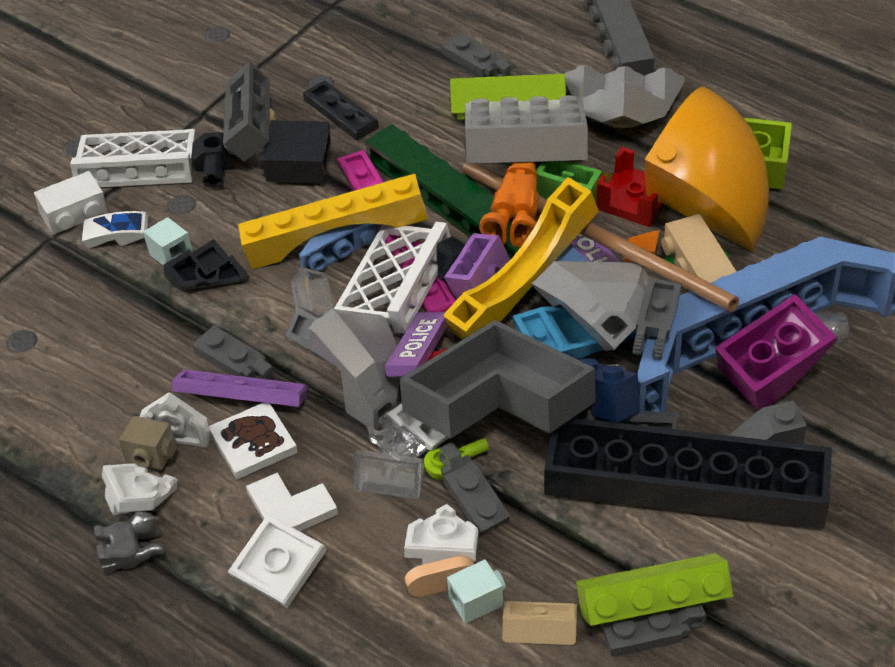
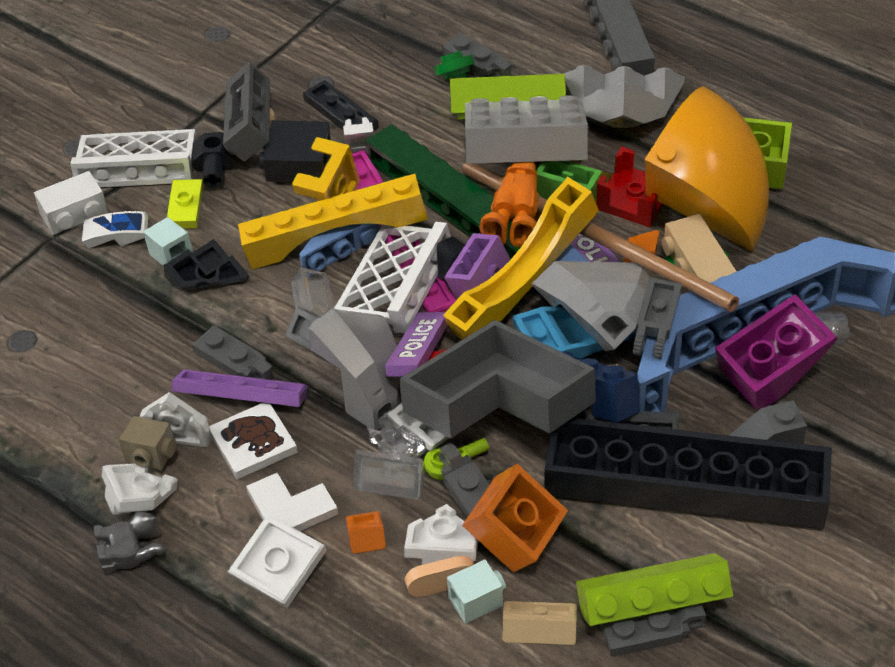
none -> neon yellow plate [167,179,203,229]
none -> yellow panel [292,137,360,201]
none -> white tile [343,117,374,152]
none -> orange slope [346,511,386,554]
none -> green plate [433,50,475,79]
none -> orange brick [462,463,568,572]

